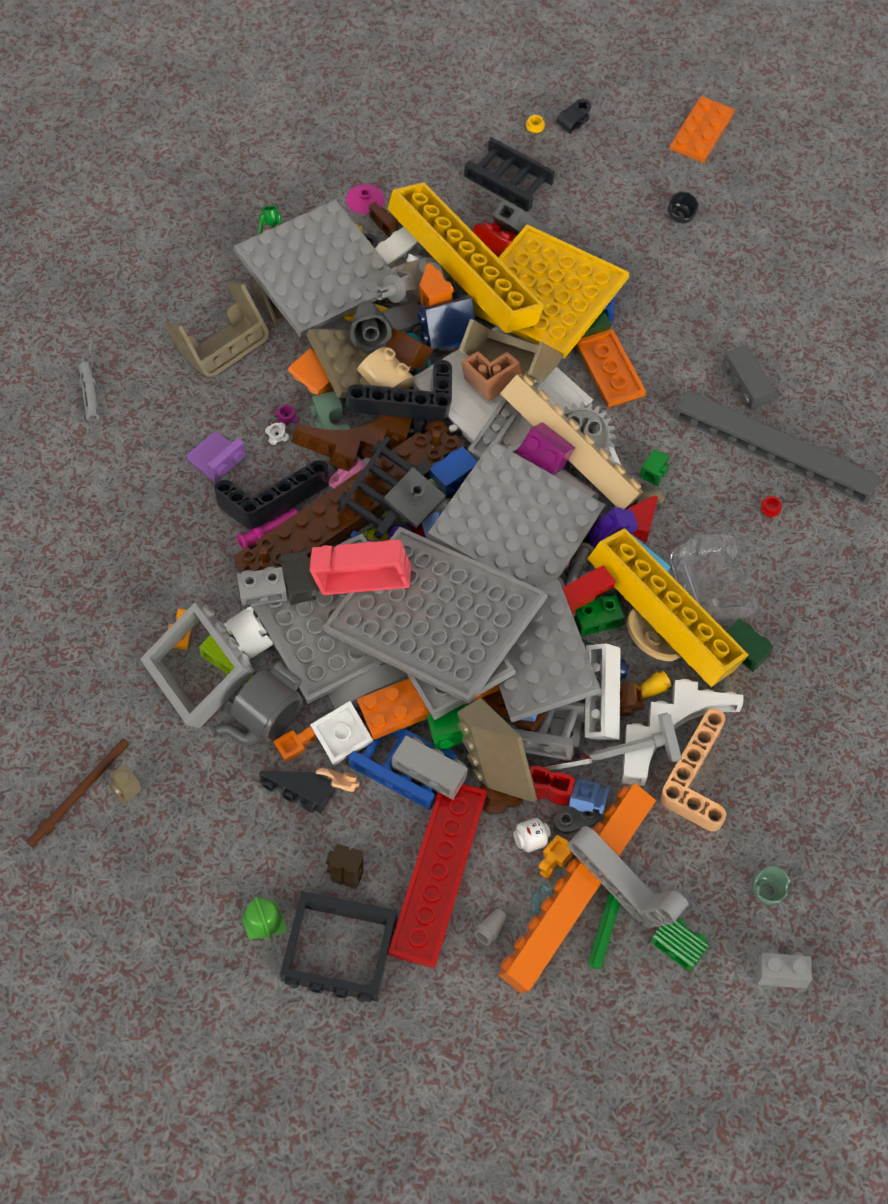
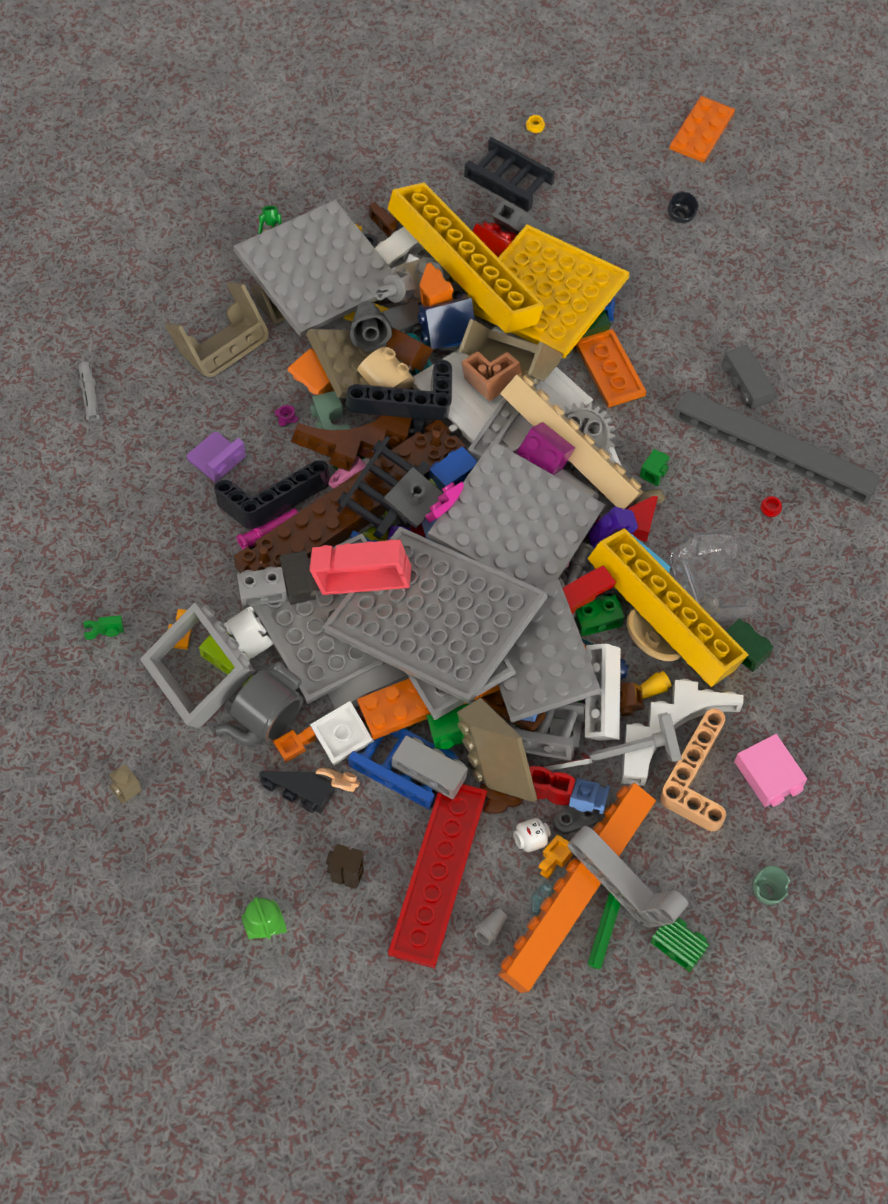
reddish brown bar [26,738,129,848] -> none
white plate [265,423,289,445] -> none
black window [280,891,397,1003] -> none
dark pink dish [346,184,385,214] -> none
black piece [556,99,591,134] -> none
light grey brick [757,950,812,989] -> none
none -> green plate [83,615,124,640]
none -> dark pink slope [425,482,464,523]
none -> bright pink brick [734,734,807,807]

